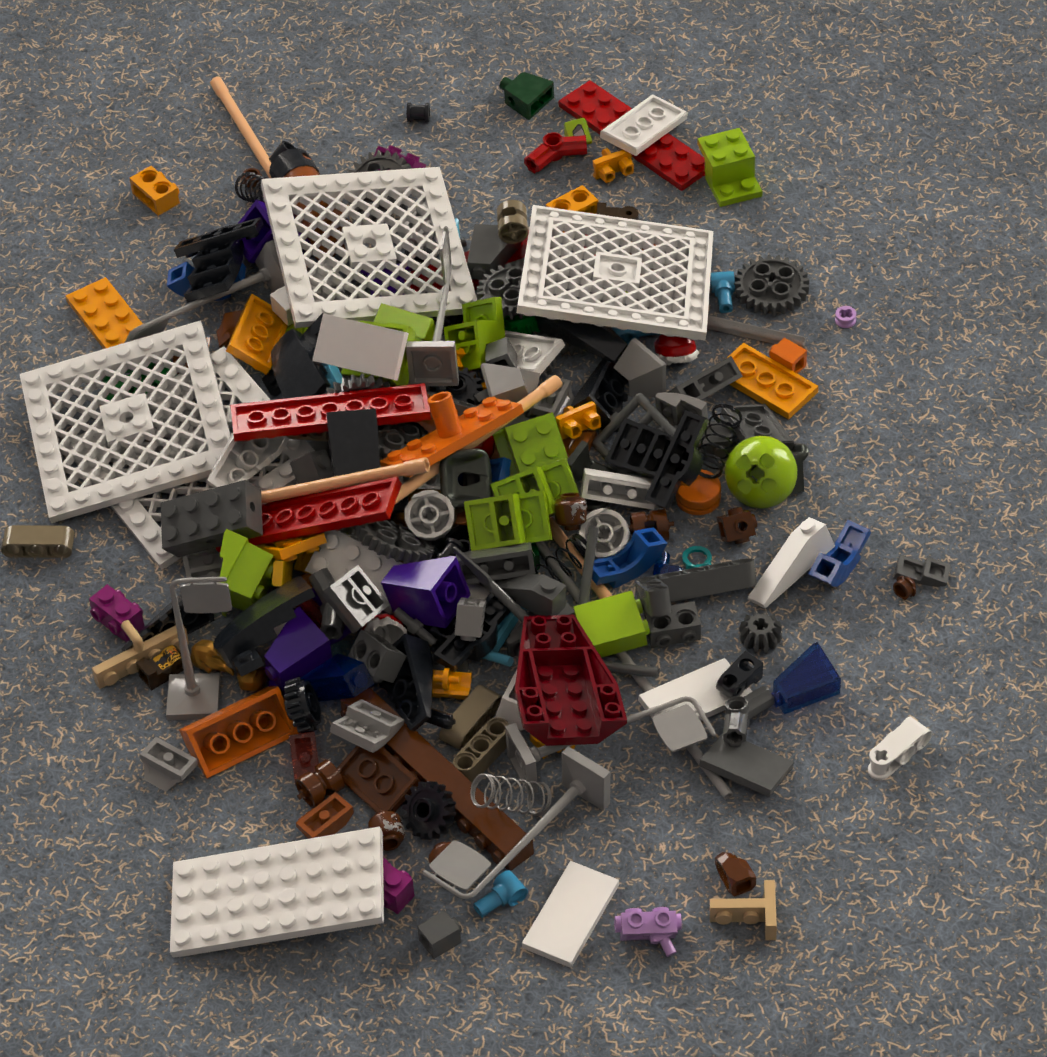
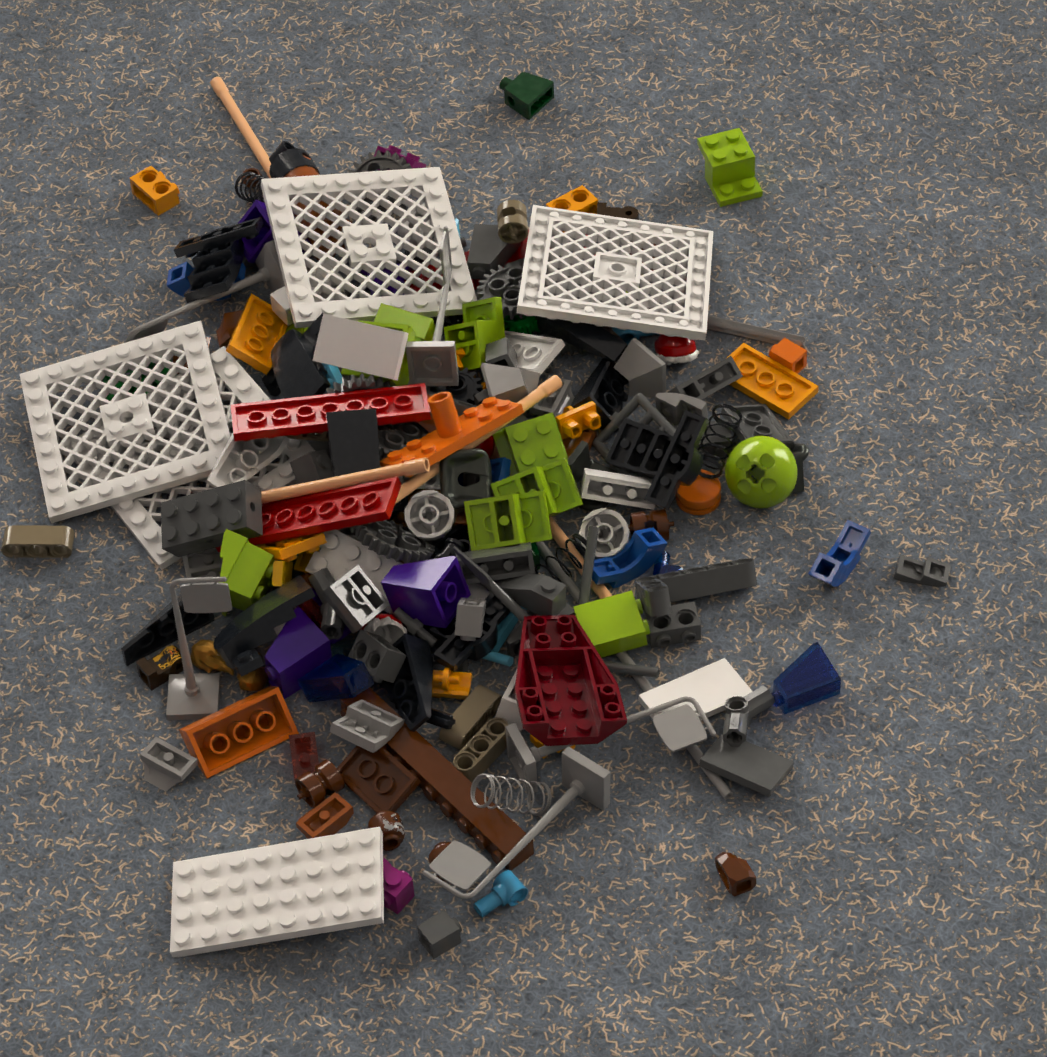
light orange plate [65,277,143,349] -> none
magenta brick [89,584,145,643] -> none
tan plate [92,620,189,689] -> none
black gear [284,677,322,735] -> none
black gear [402,781,457,840] -> none
black bush [406,102,430,122] -> none
white tile [522,861,619,968] -> none
red piece [524,132,587,174] -> none
reddish brown head [554,493,587,531] -> none
red plate [558,80,705,191] -> none
lime slope [564,118,592,144] -> none
light orange hips [592,148,634,183] -> none
white tile [600,95,688,156] -> none
lavender brick [614,907,682,957] -> none
teal piece [682,546,712,569] -> none
dark azure pin [710,271,735,313] -> none
tan bracket [710,880,777,940] -> none
reddish brown brick [716,507,757,544] -> none
black leg [716,650,763,698] -> none
dark grey gear [734,255,809,316] -> none
dark grey gear [739,610,782,654] -> none
white wedge [748,517,835,608] -> none
lavender bush [835,306,856,328] -> none
white piece [868,716,932,780] -> none
reddish brown plate [893,576,916,600] -> none

